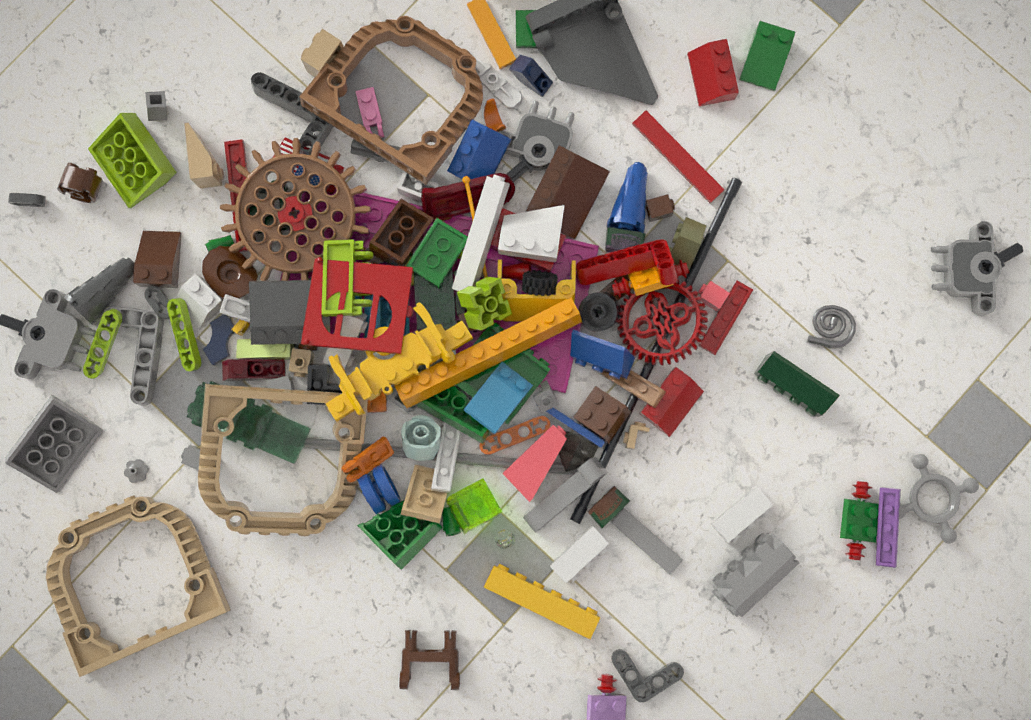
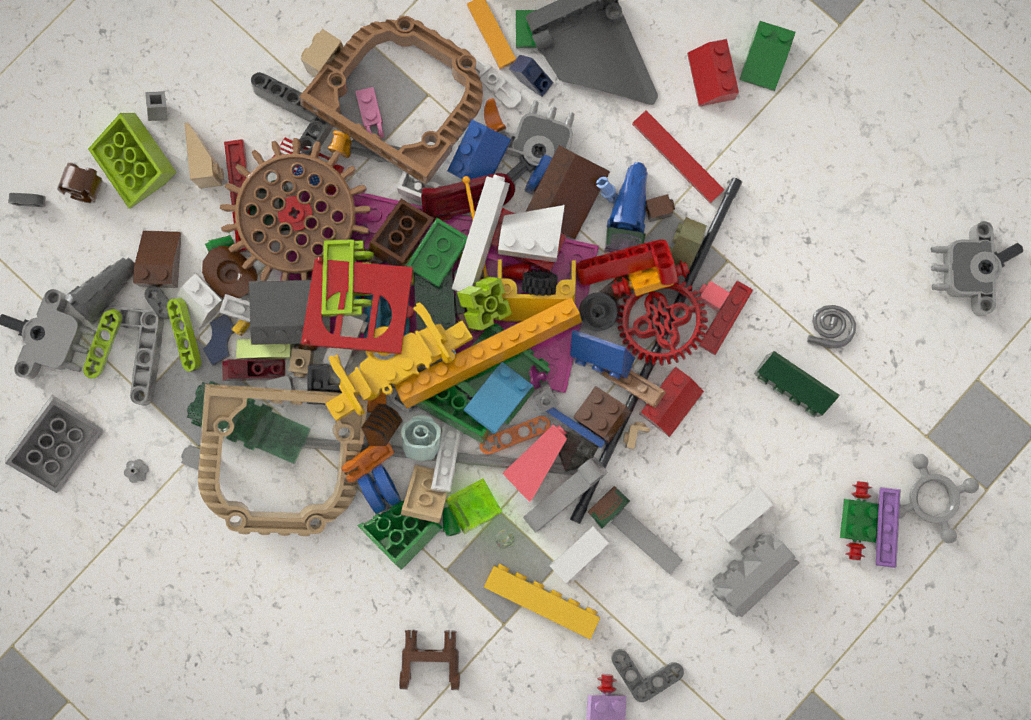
tan arch [46,495,231,677] -> none
none -> light orange piece [327,130,352,158]
none -> reddish brown brick [361,403,403,446]
none -> blue tile [524,155,552,194]
none -> magenta plant [529,365,546,390]
none -> light blue axle [597,177,618,204]

